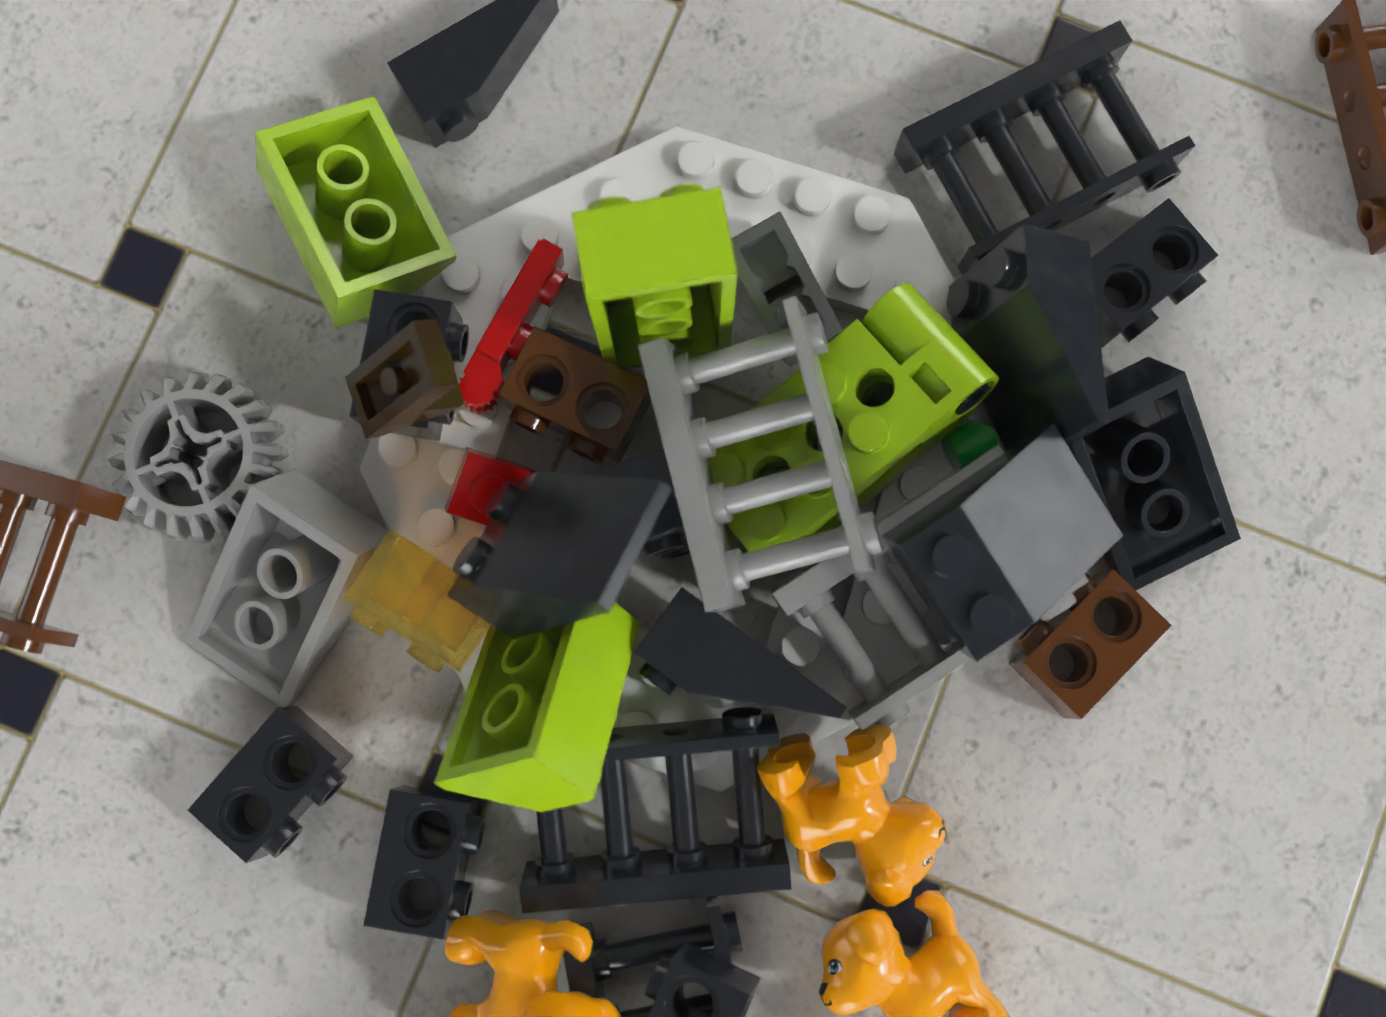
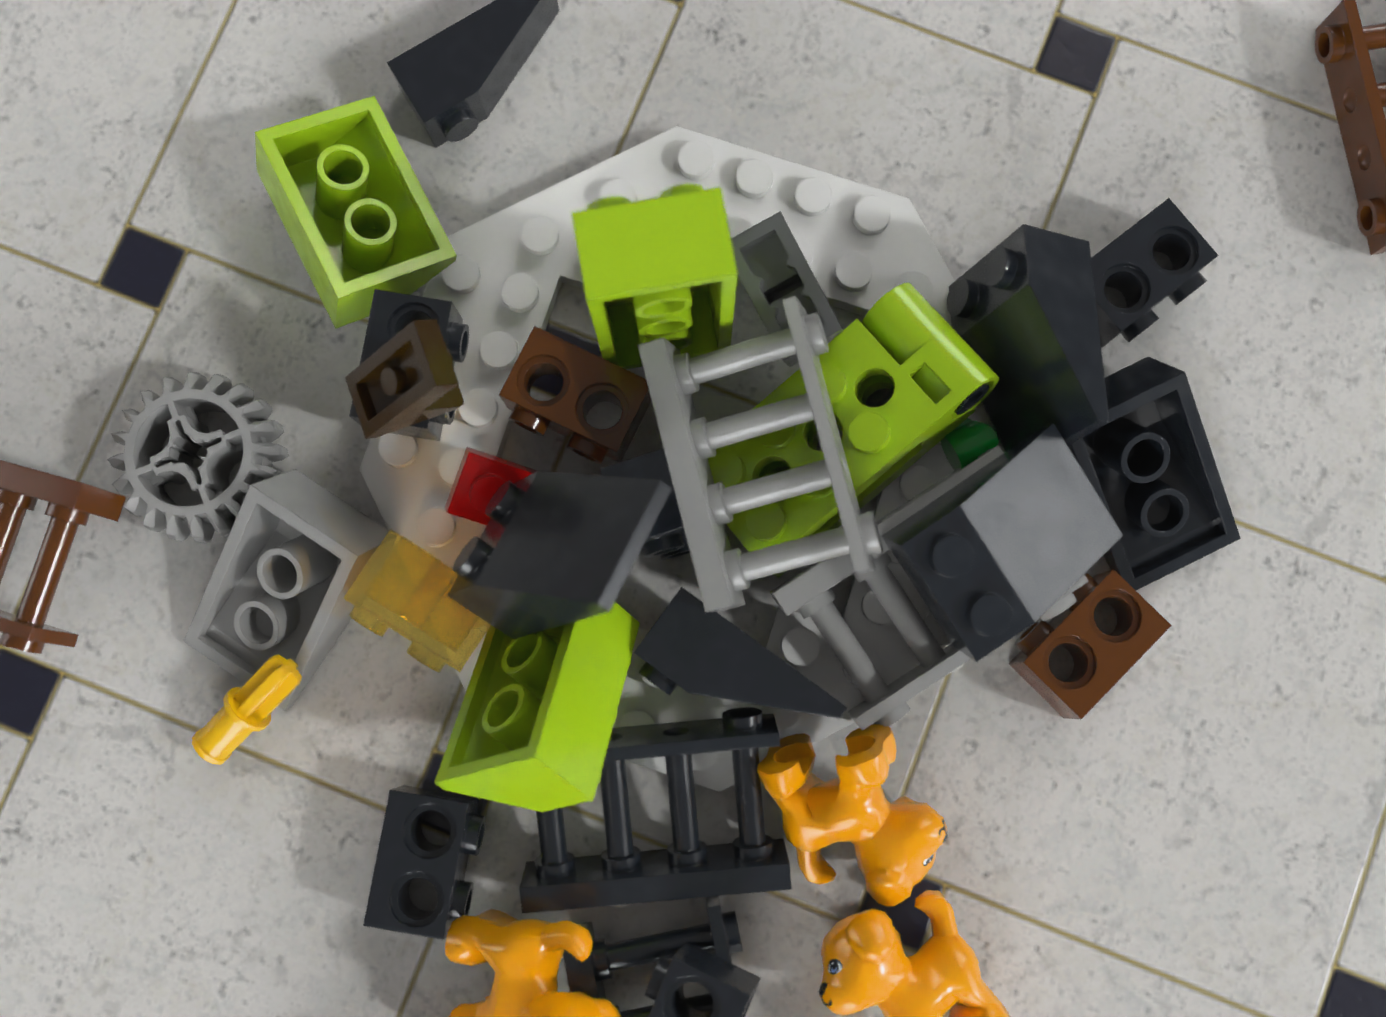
black brick [187,706,353,863] -> none
red hinge [458,238,568,415] -> none
black fence [894,20,1195,275] -> none
none -> yellow axle [192,654,302,765]

